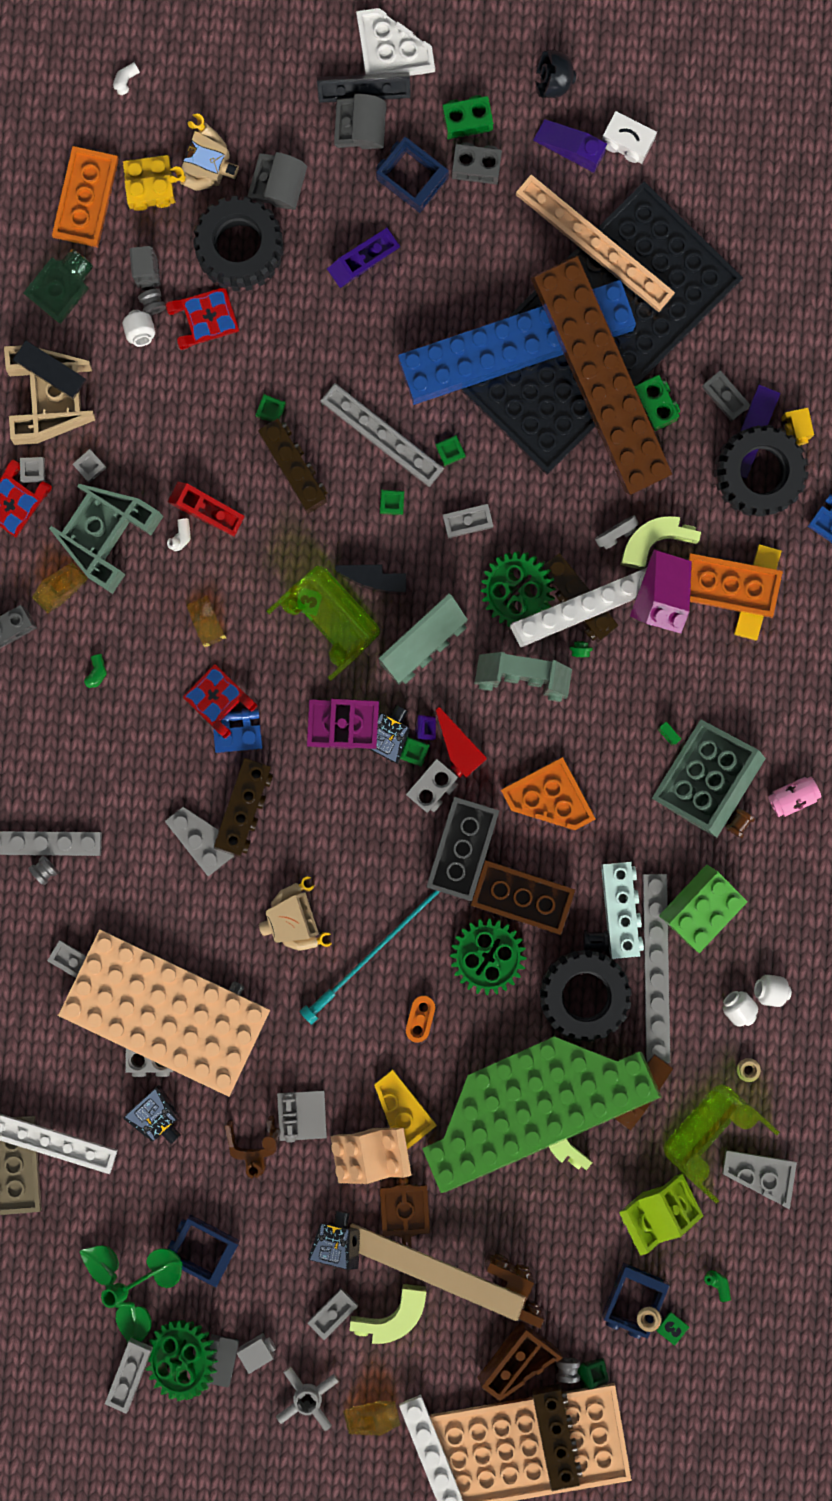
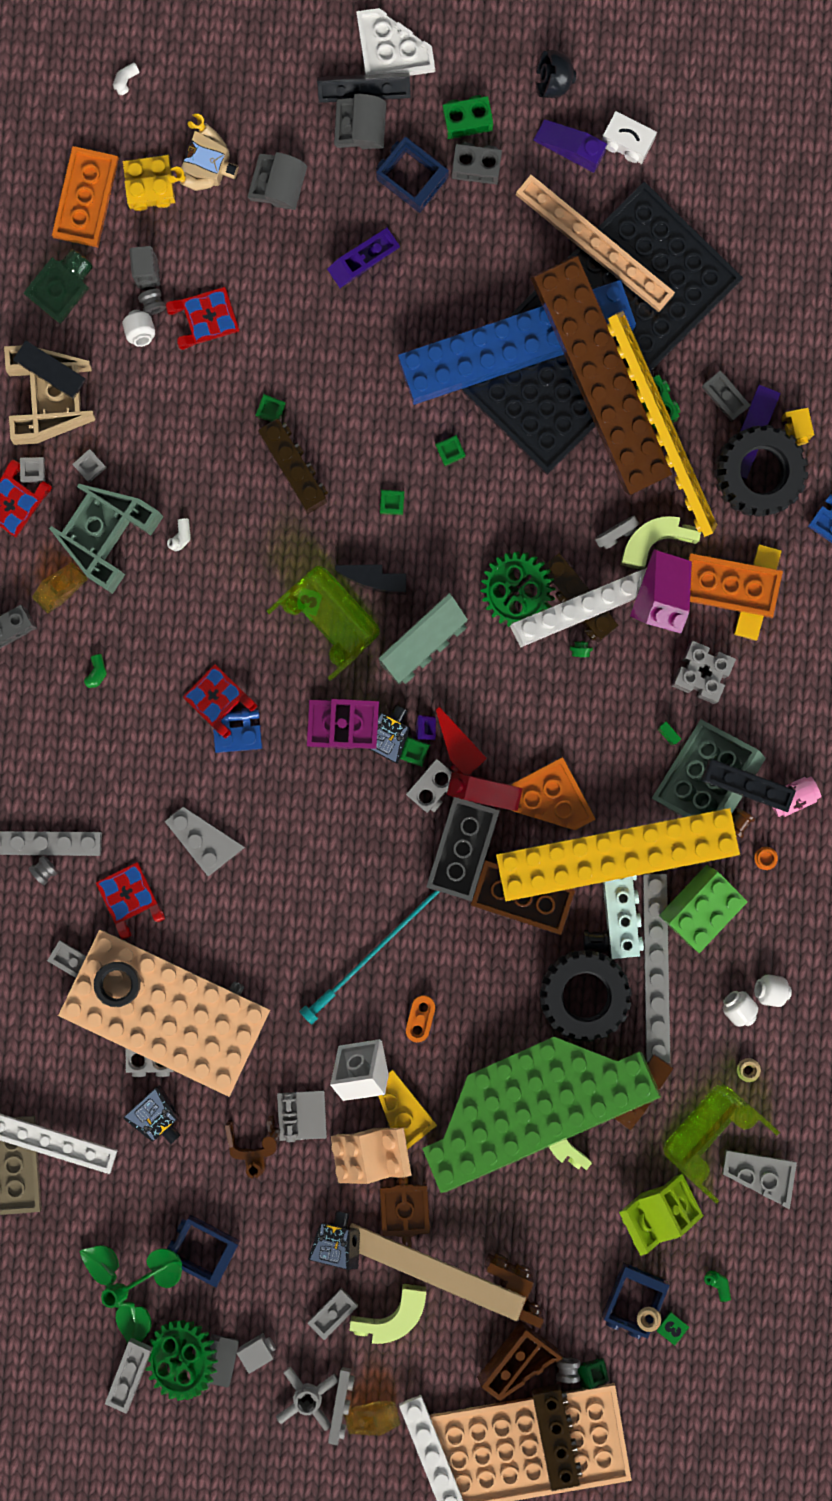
red slope [167,482,245,537] -> none
clear yellow slope [186,596,227,647] -> none
black tyre [193,195,284,291] -> none
dark brown brick [214,758,274,858] -> none
tan torso [259,876,332,951] -> none
light grey tile [320,383,444,488] -> none
light grey plate [443,504,493,539] -> none
green gear [450,918,527,995] -> none
sand green wedge [474,652,572,702] -> none
none -> black tyre [94,962,140,1007]
none -> red flag [96,862,165,939]
none -> light grey plate [328,1367,355,1445]
none -> white slope [330,1039,389,1101]
none -> dark red slope [447,772,523,811]
none -> yellow plate [496,808,740,901]
none -> yellow plate [607,310,717,537]
none -> light grey brick [671,641,736,704]
none -> black tile [701,758,796,813]
none -> orange plate [754,847,778,870]

